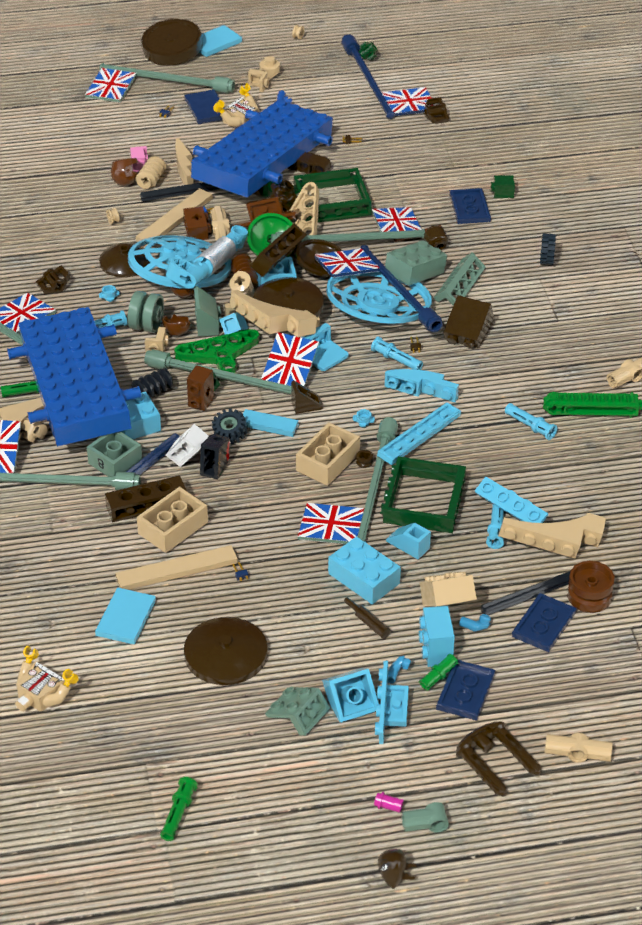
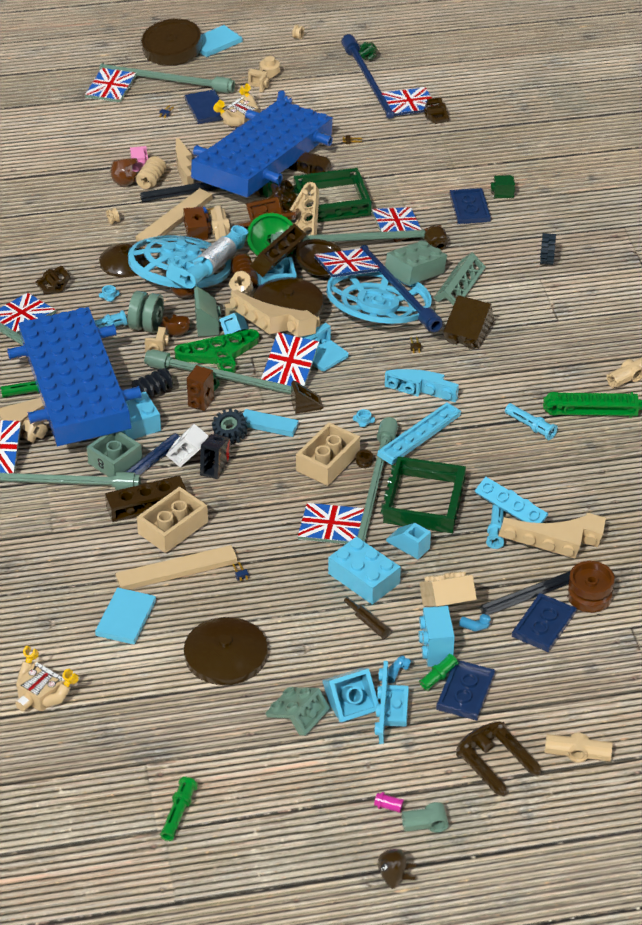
medium azure pin [371,336,423,370] -> none

